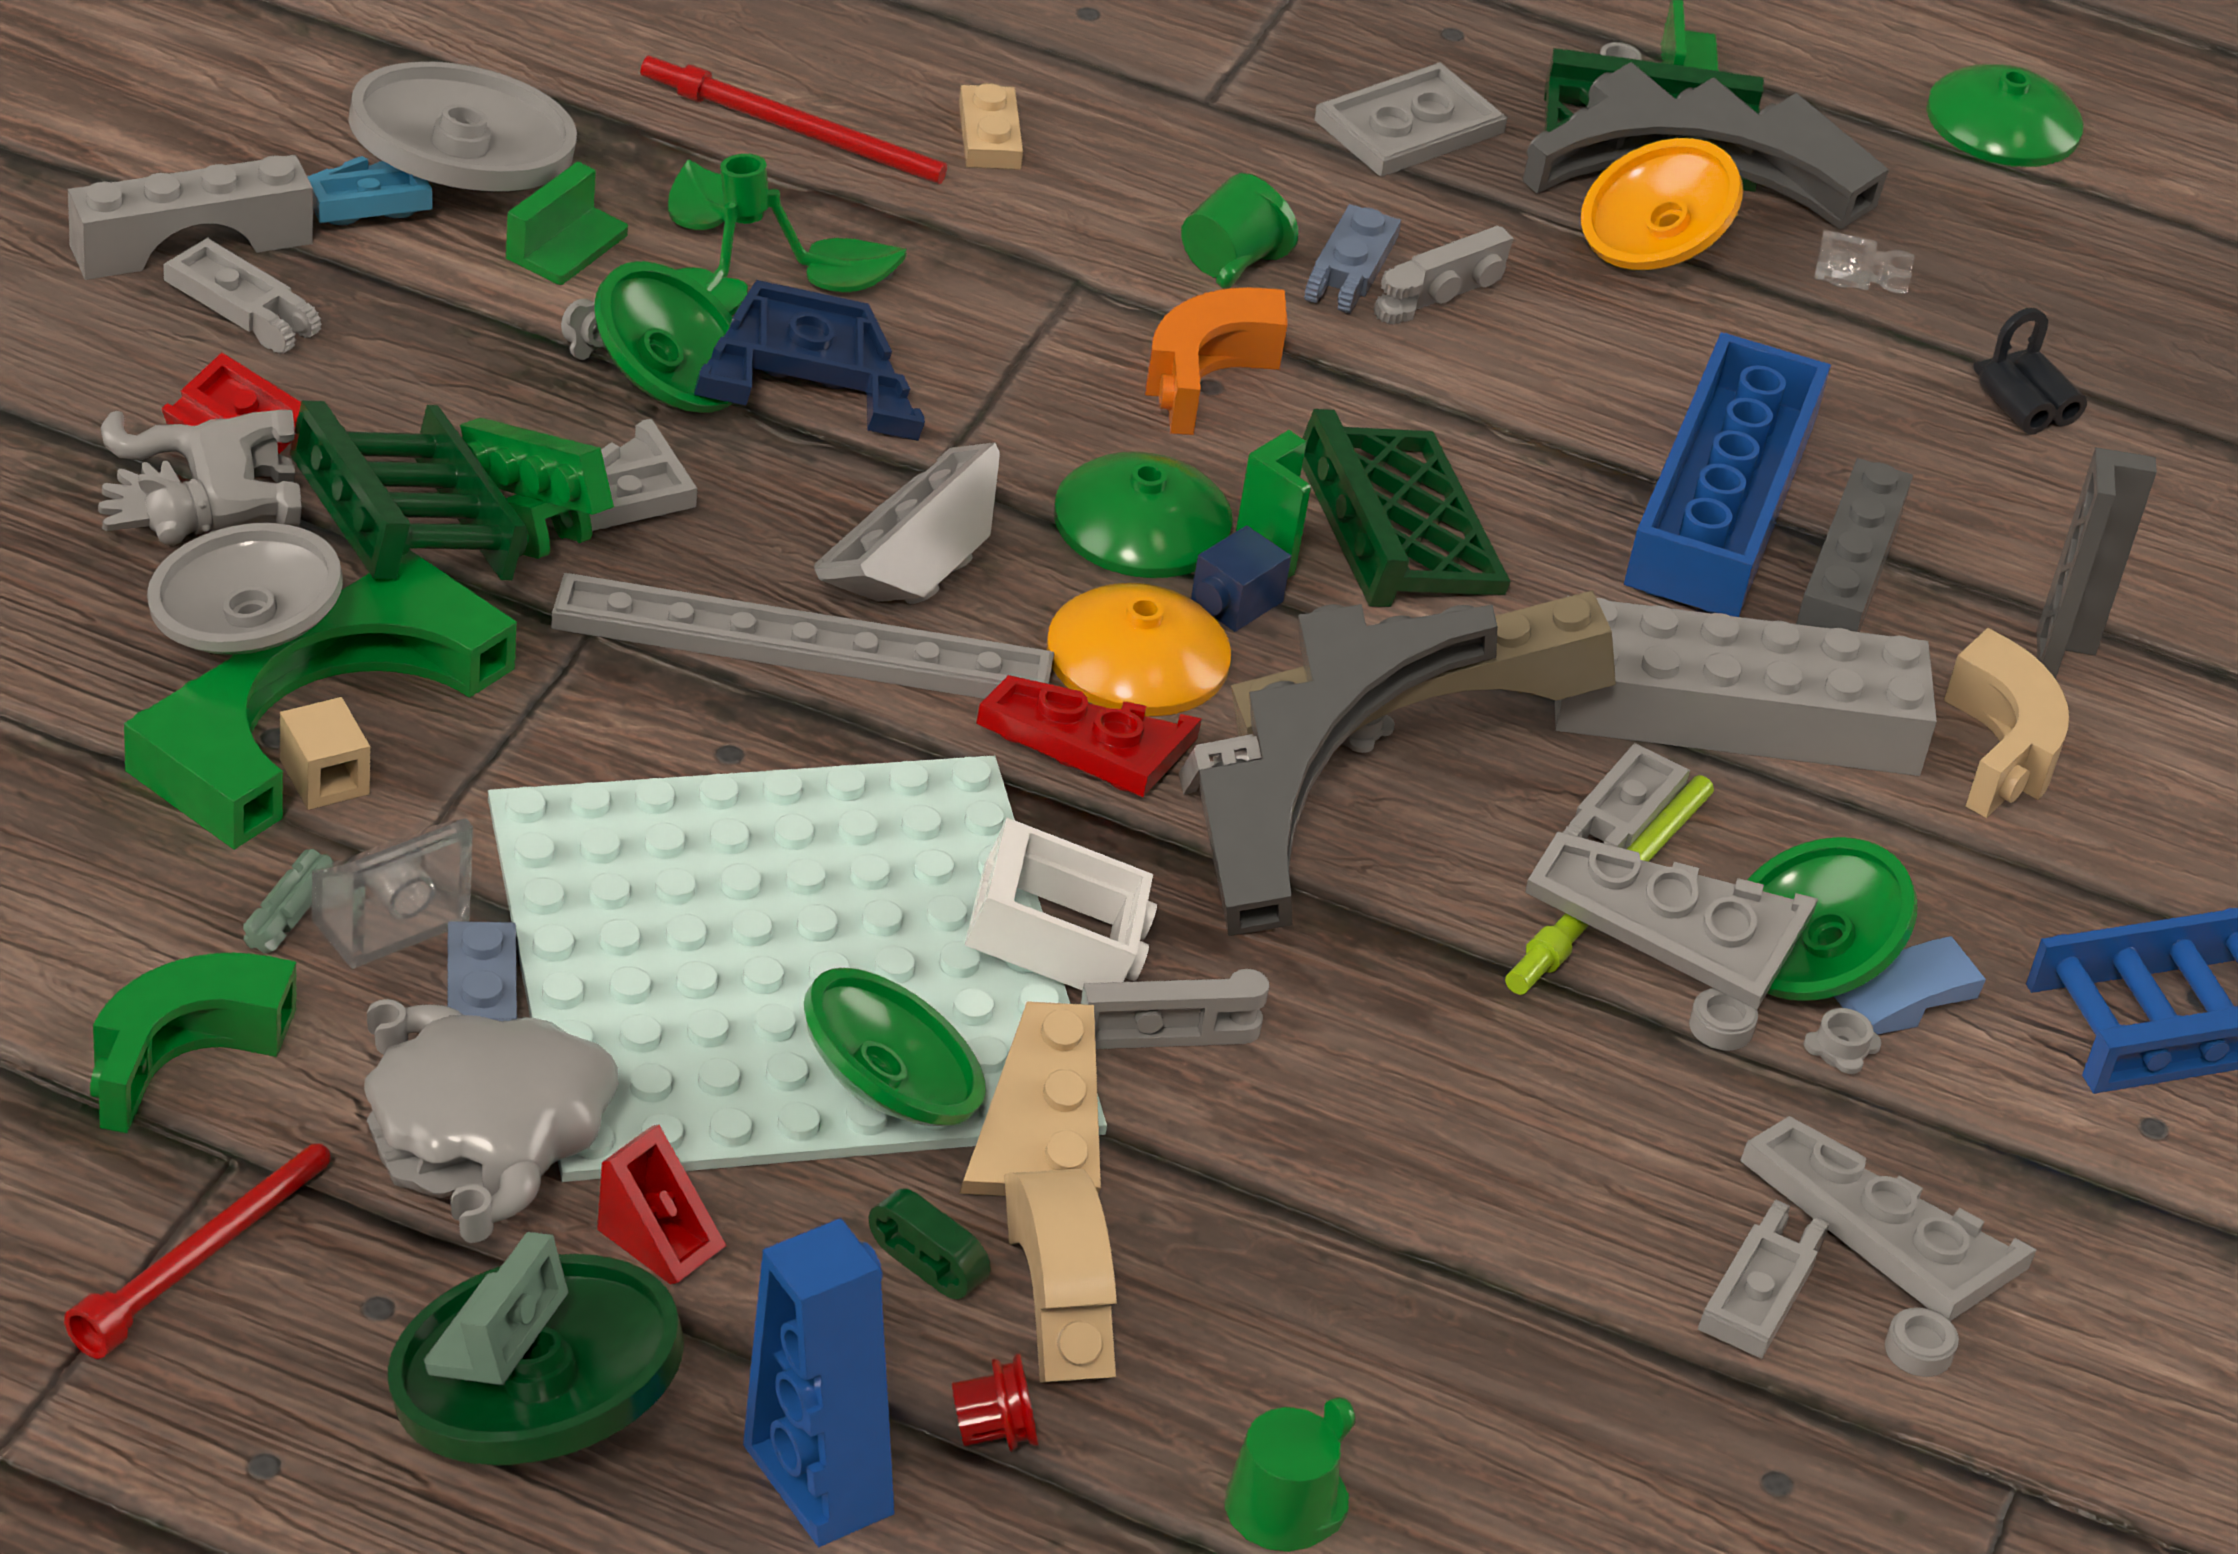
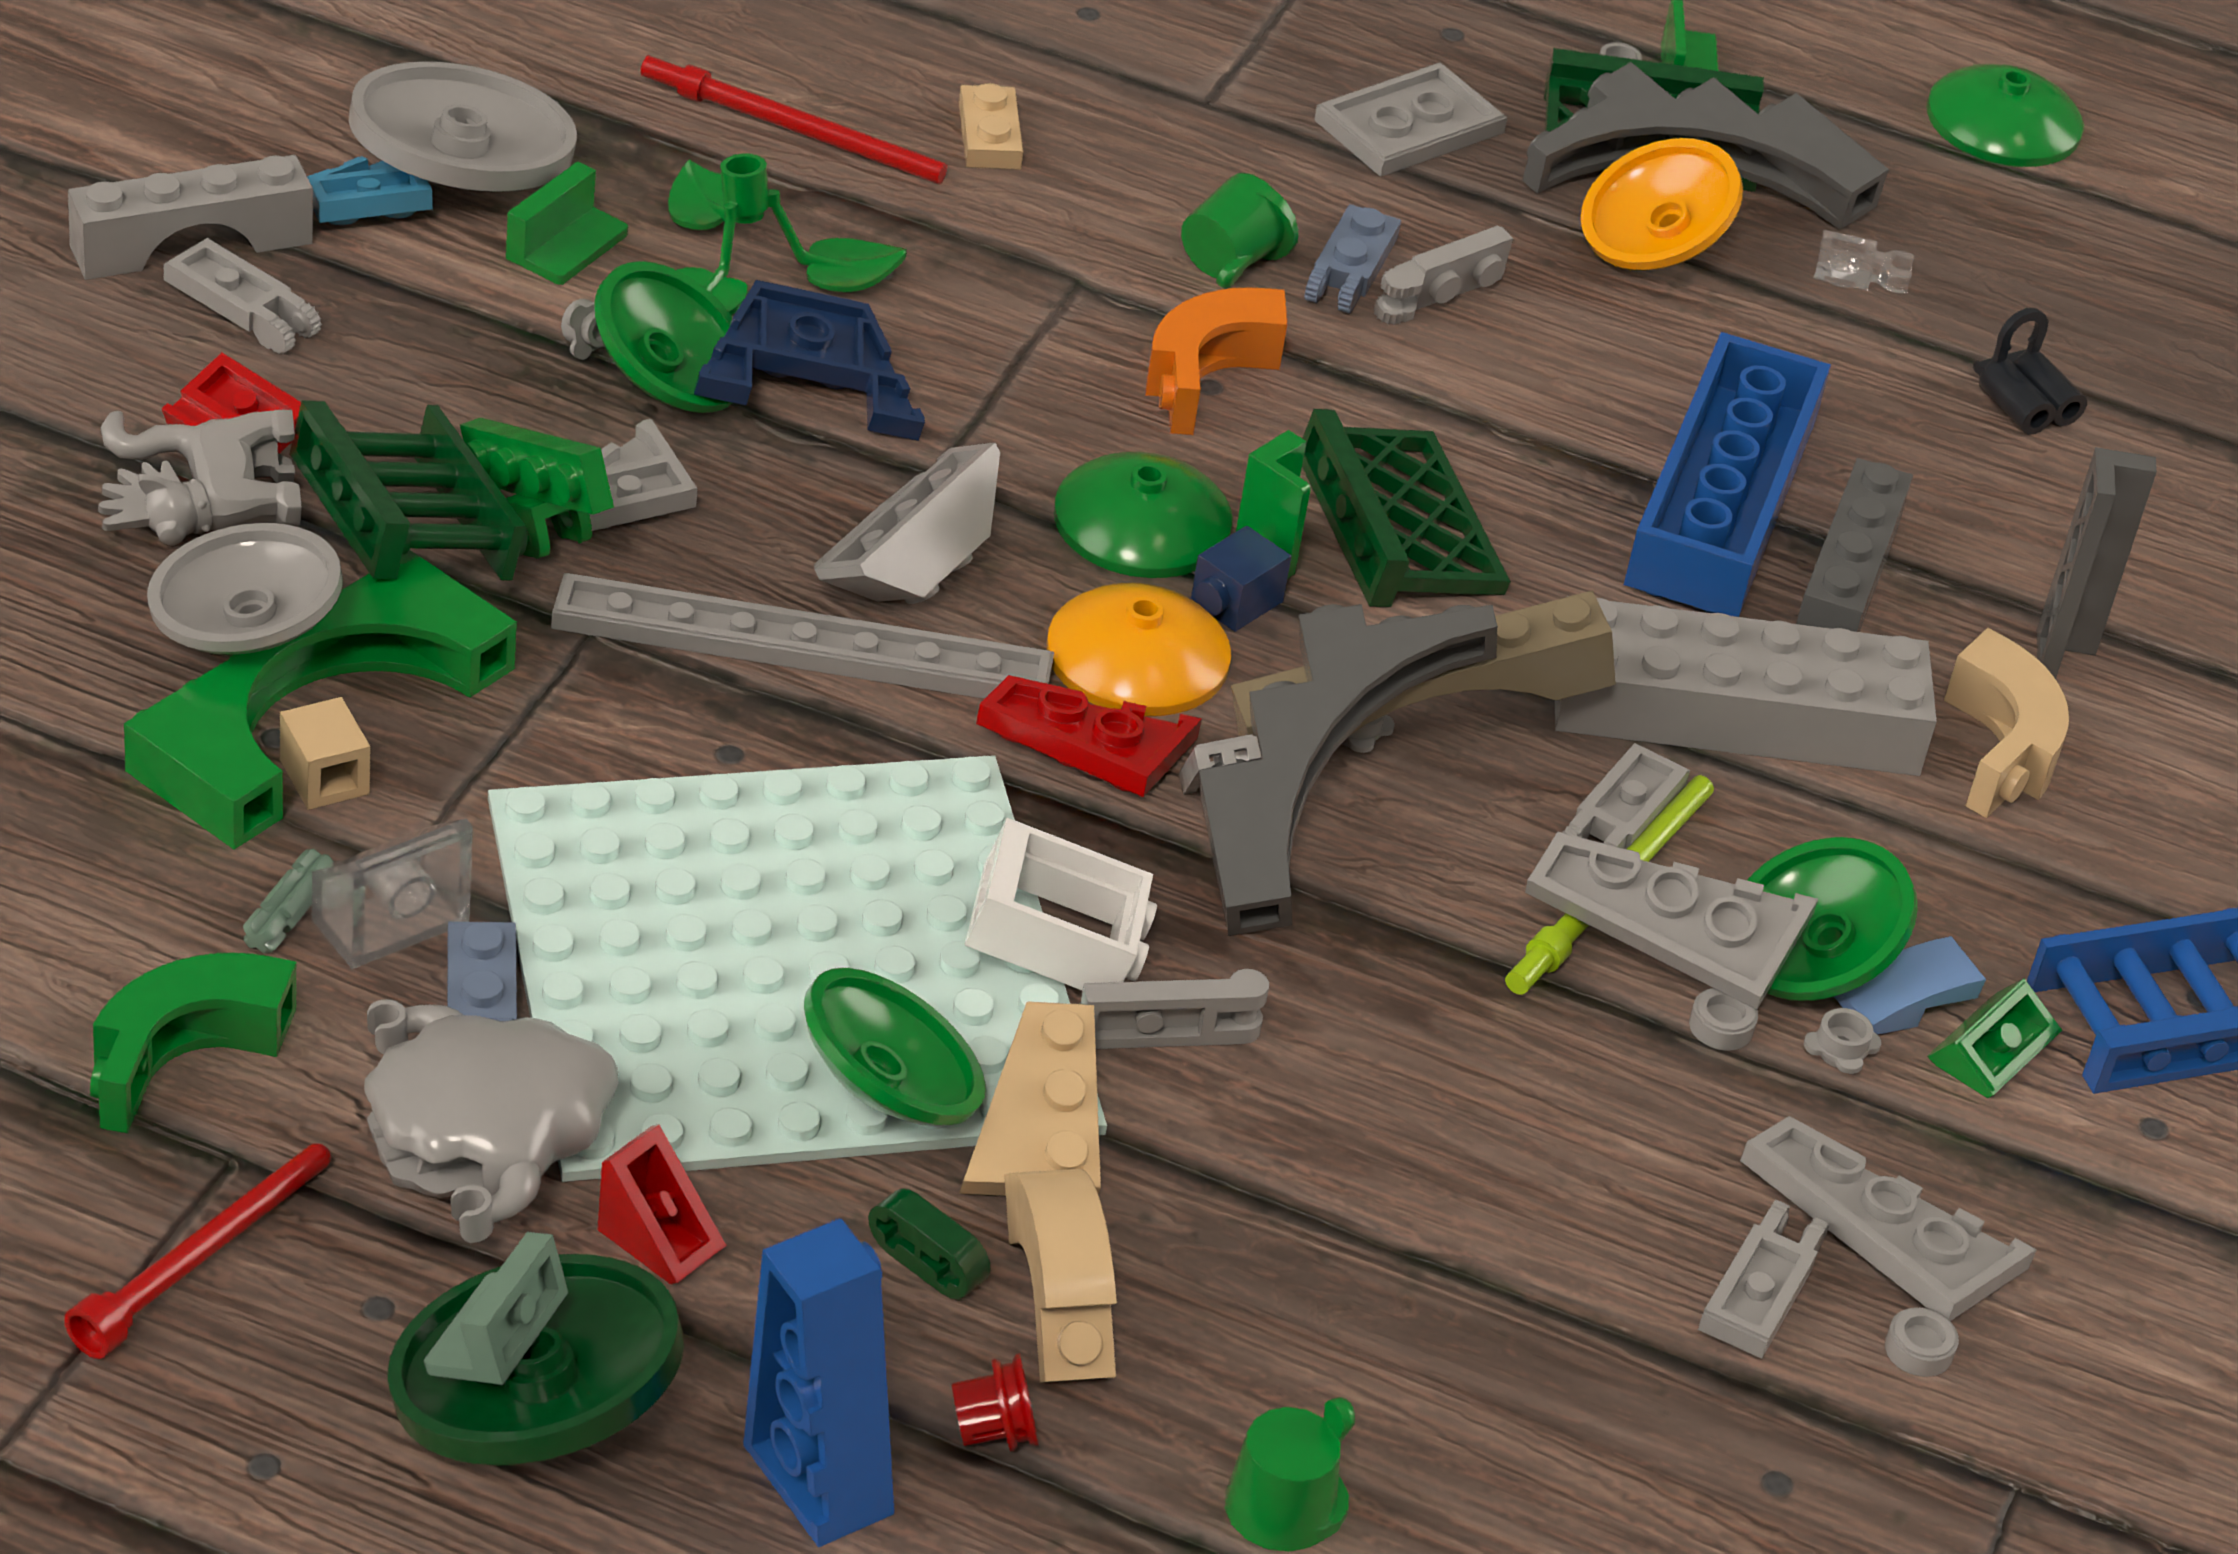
none -> green slope [1927,978,2062,1098]

